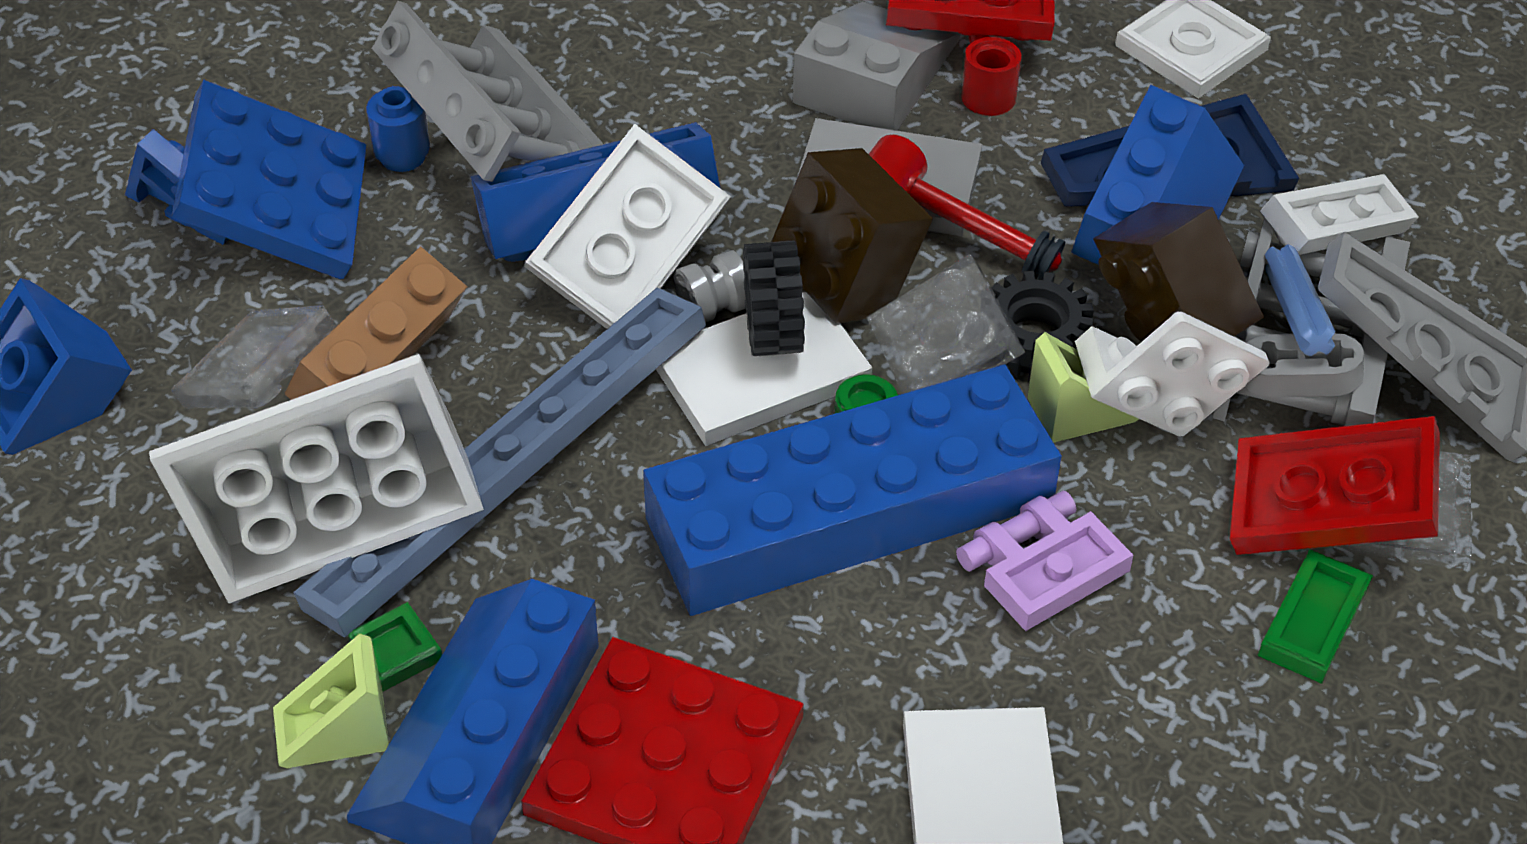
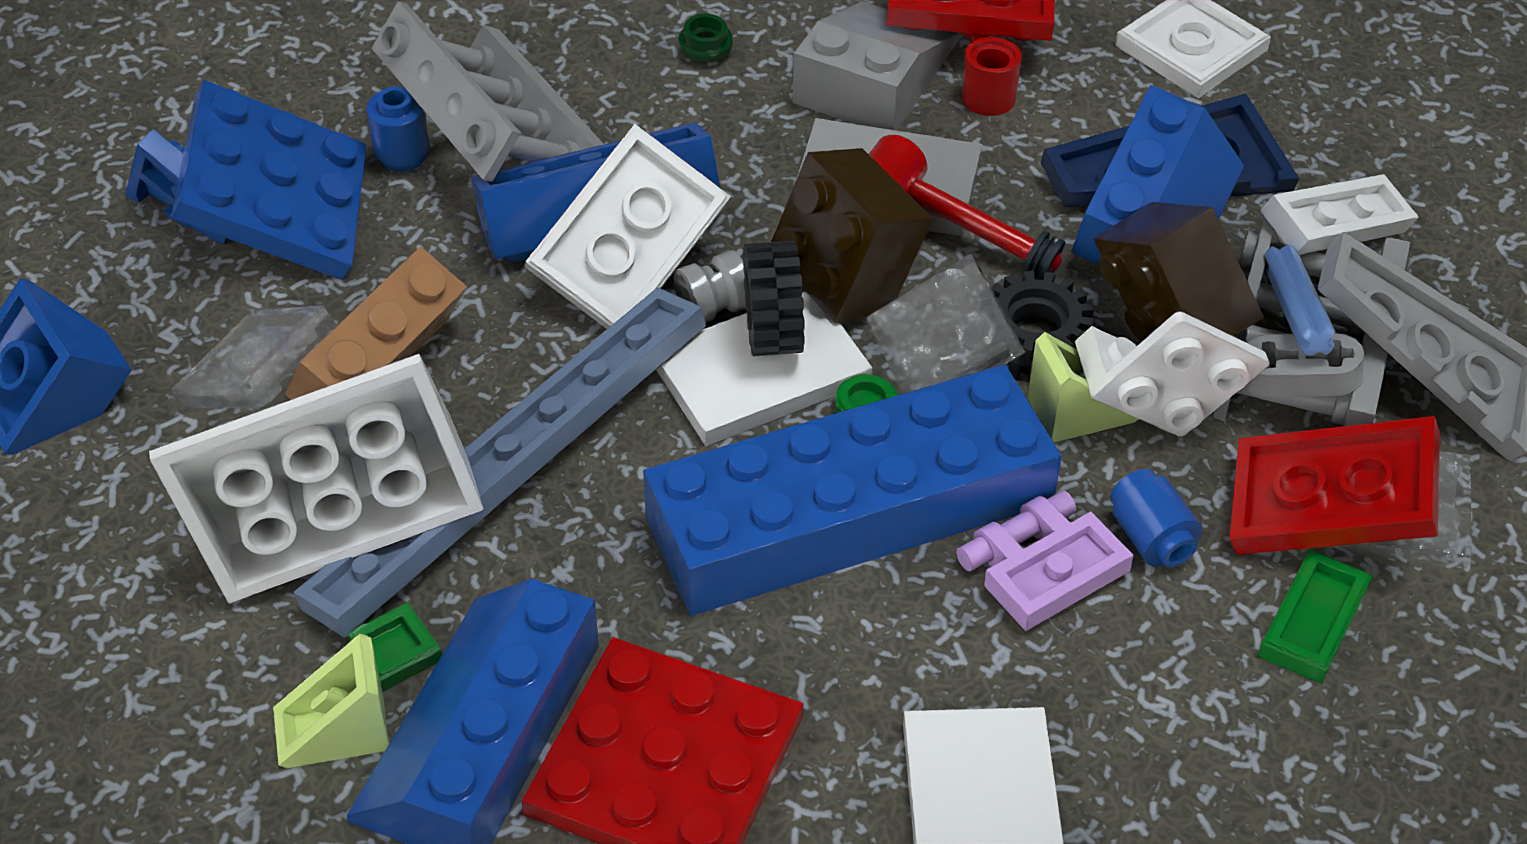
none -> dark green plate [678,13,733,62]
none -> blue brick [1110,469,1202,567]

